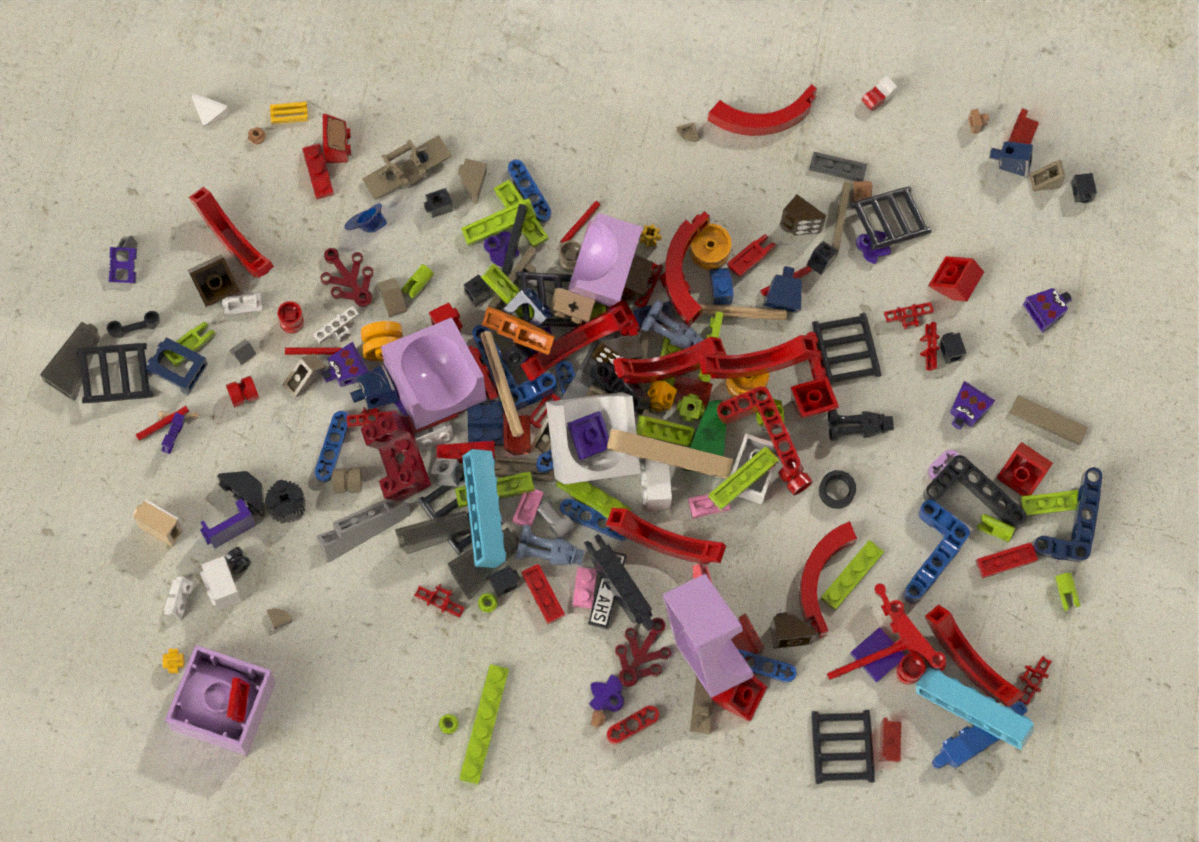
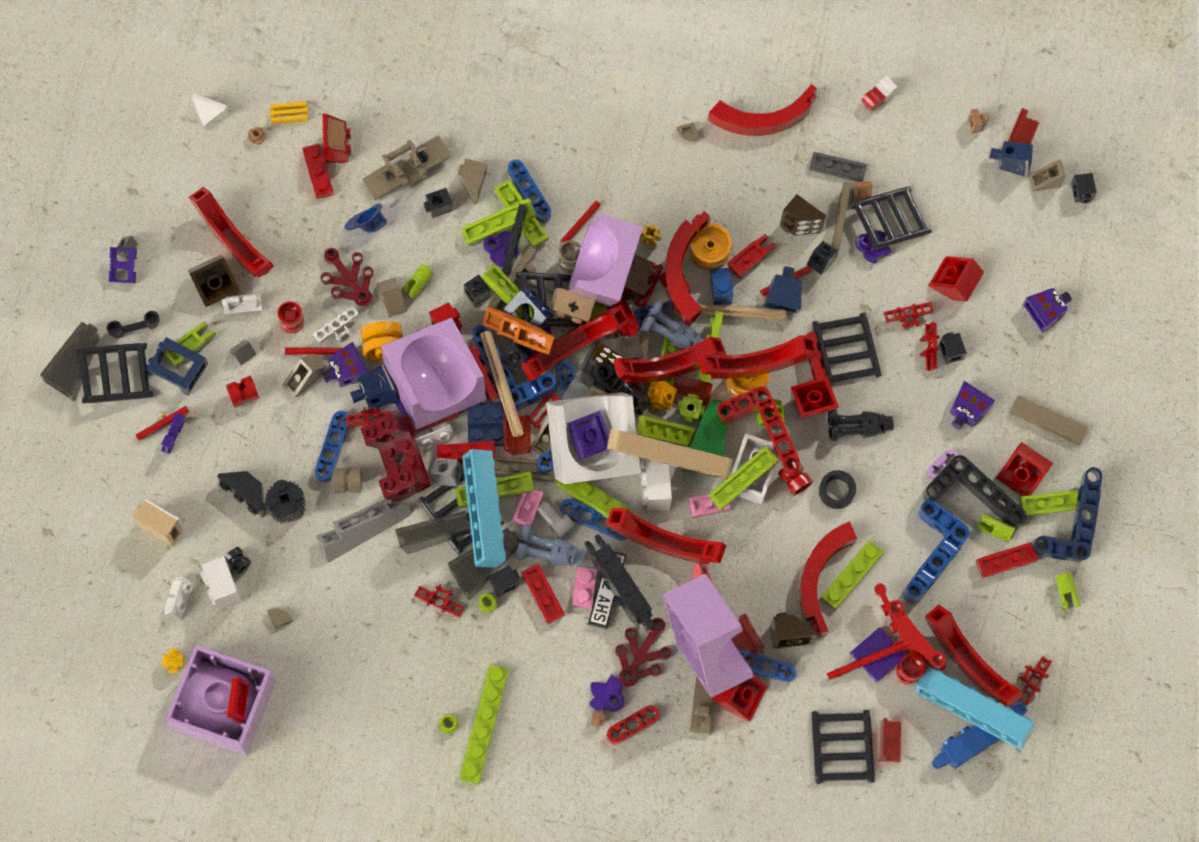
dark purple panel [200,498,256,549] -> none

